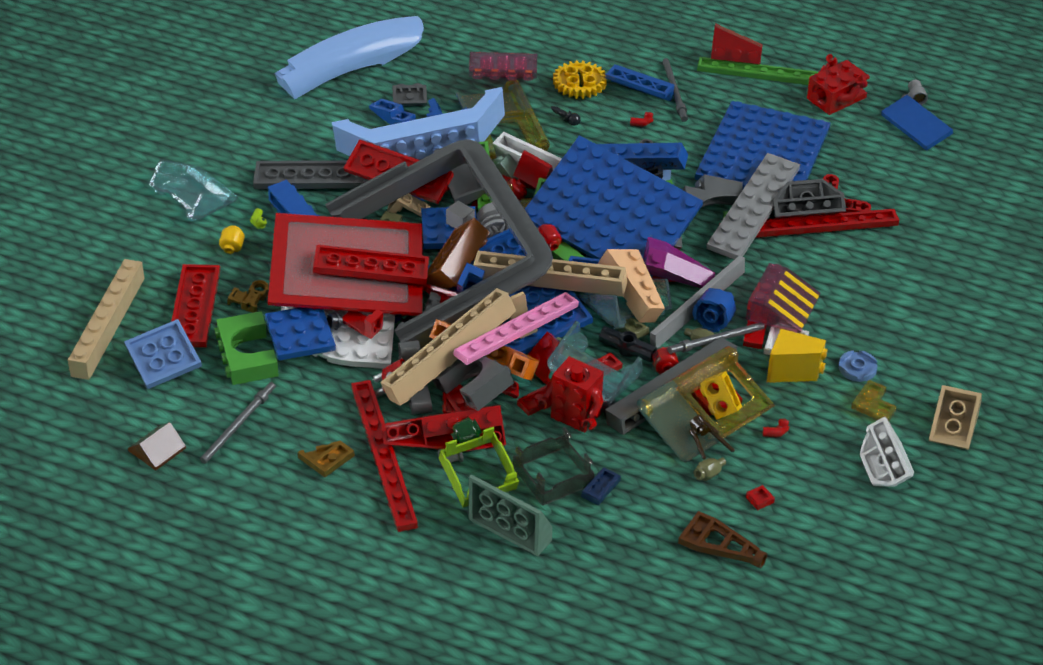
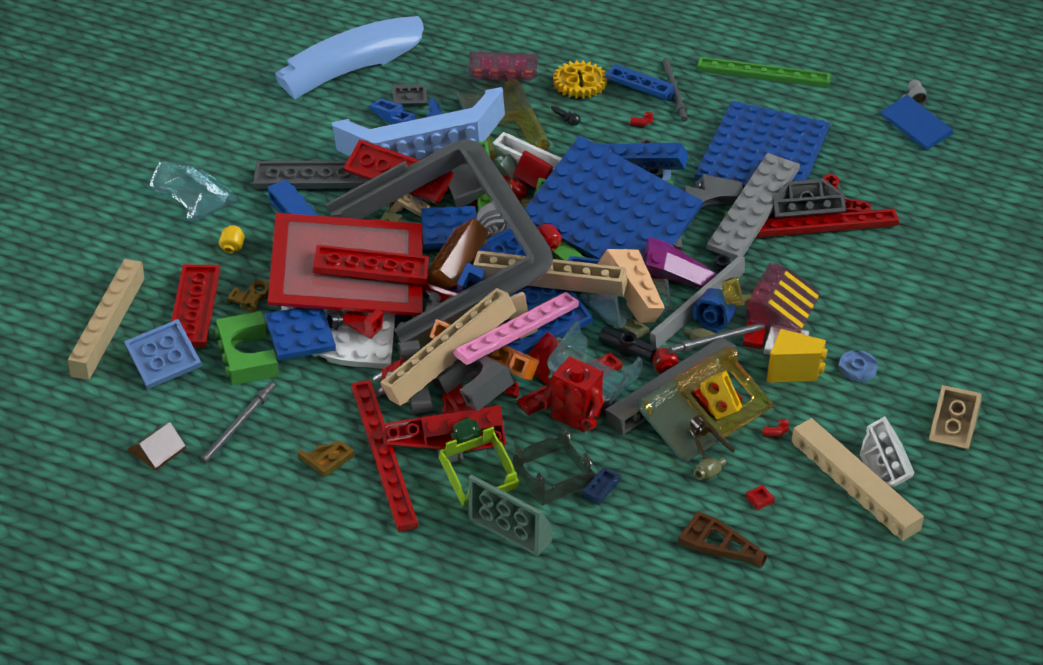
lime arm [250,208,267,229] -> none
light grey brick [446,201,475,228] -> none
red wedge [711,23,763,64] -> none
red torso [807,54,870,115] -> none
clear yellow plate [851,380,897,421] -> none
none -> black plate [713,255,731,272]
none -> clear yellow bracket [721,277,751,306]
none -> tan brick [792,418,924,541]

